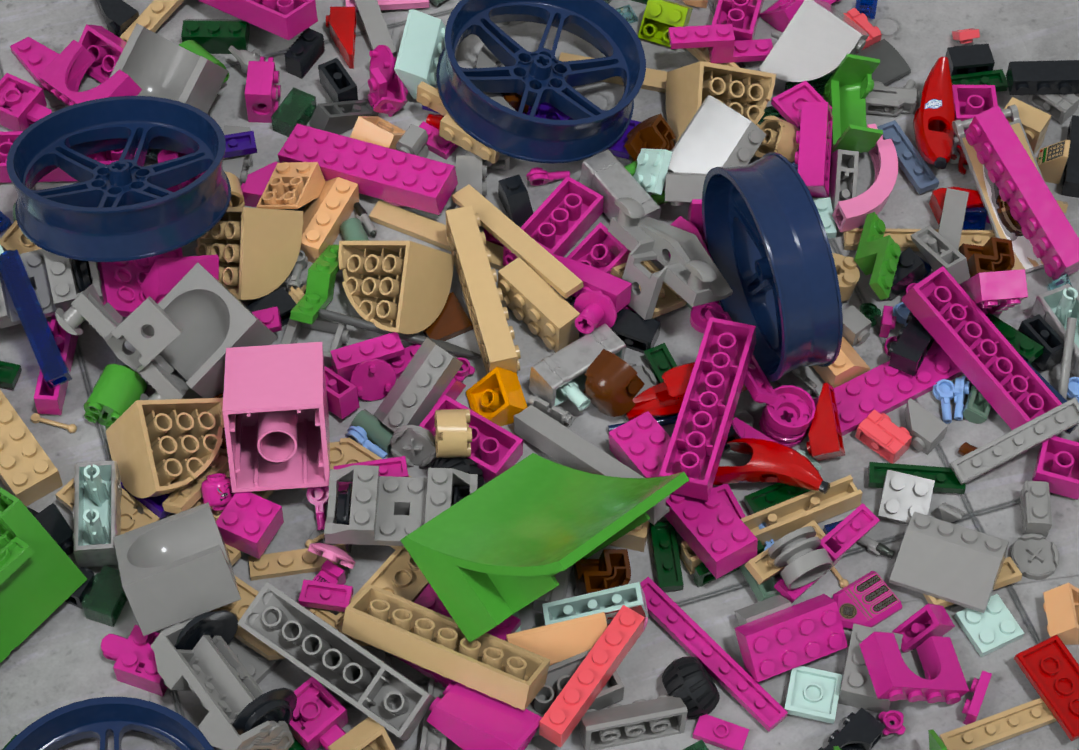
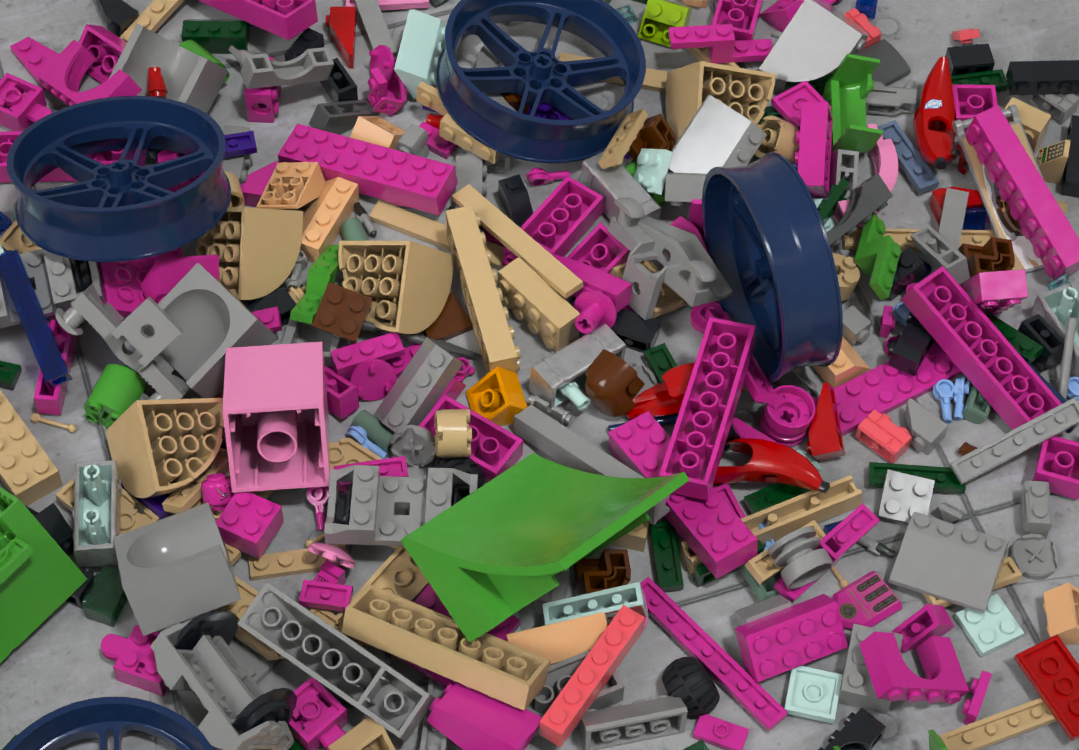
clear green brick [271,87,317,137] -> none
clear green plate [860,303,881,327] -> none
dark pink plate [878,710,906,736] -> none
none -> red cone [146,67,168,98]
none -> light grey arch [240,47,334,89]
none -> reddish brown brick [312,282,373,344]
none -> tan plate [598,108,648,169]
none -> dark green plate [817,178,850,226]
none -> dark grey arch [826,174,893,248]

